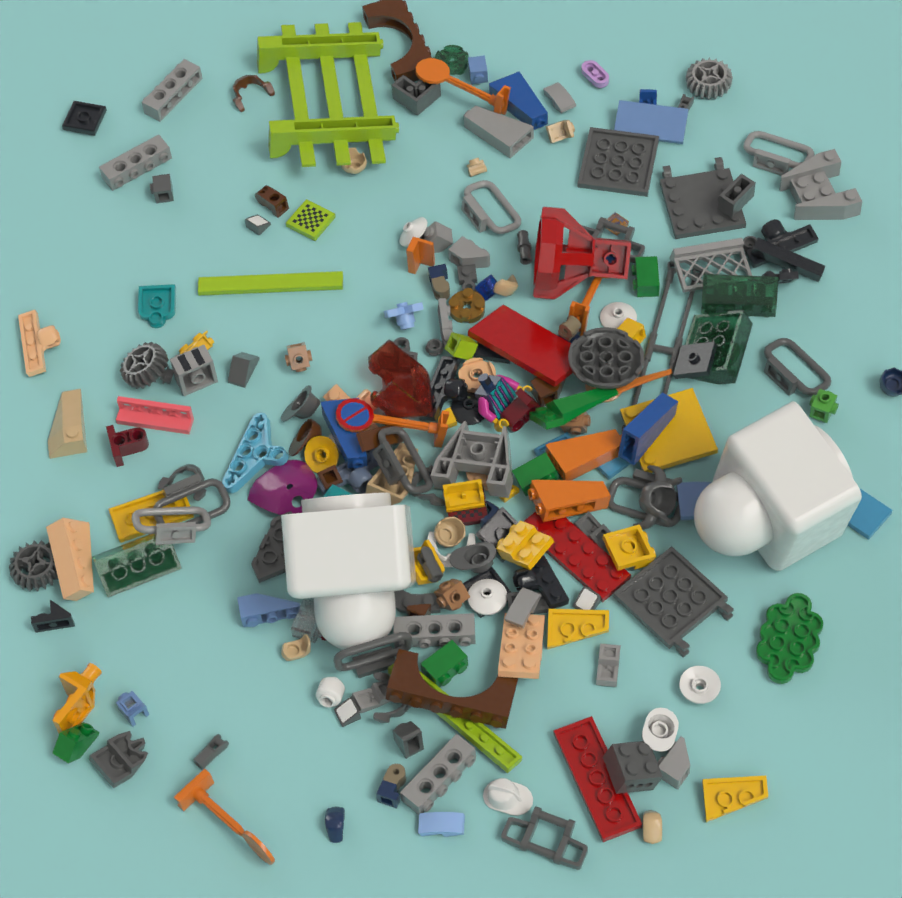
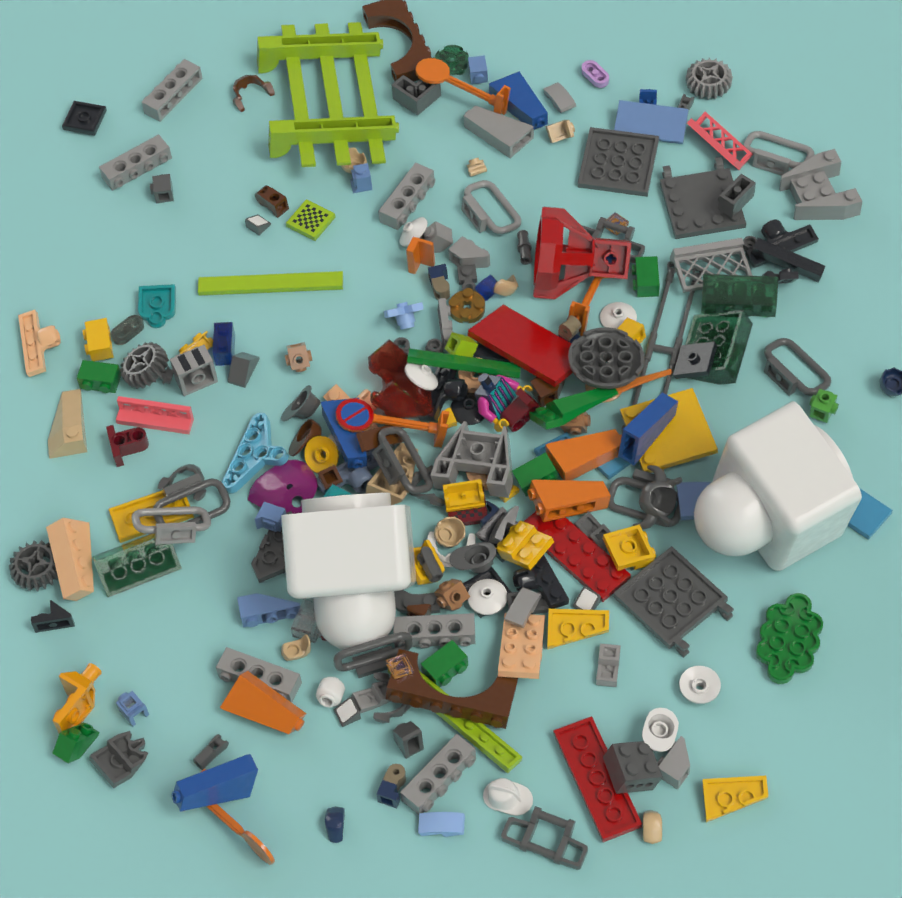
none -> green brick [77,360,121,393]
none -> yellow brick [82,318,114,361]
none -> clear smoke plate [111,315,144,345]
none -> blue slope [172,754,258,811]
none -> clear blue brick [213,322,235,366]
none -> light grey brick [216,647,302,702]
none -> orange slope [220,671,307,734]
none -> medium blue window [255,502,286,532]
none -> medium blue window [350,163,372,193]
none -> light grey brick [378,163,435,230]
none -> tile [386,654,414,680]
none -> white dish [405,363,438,390]
none -> green tile [407,348,521,378]
none -> slope [488,506,519,544]
none -> coral fence [687,111,753,170]

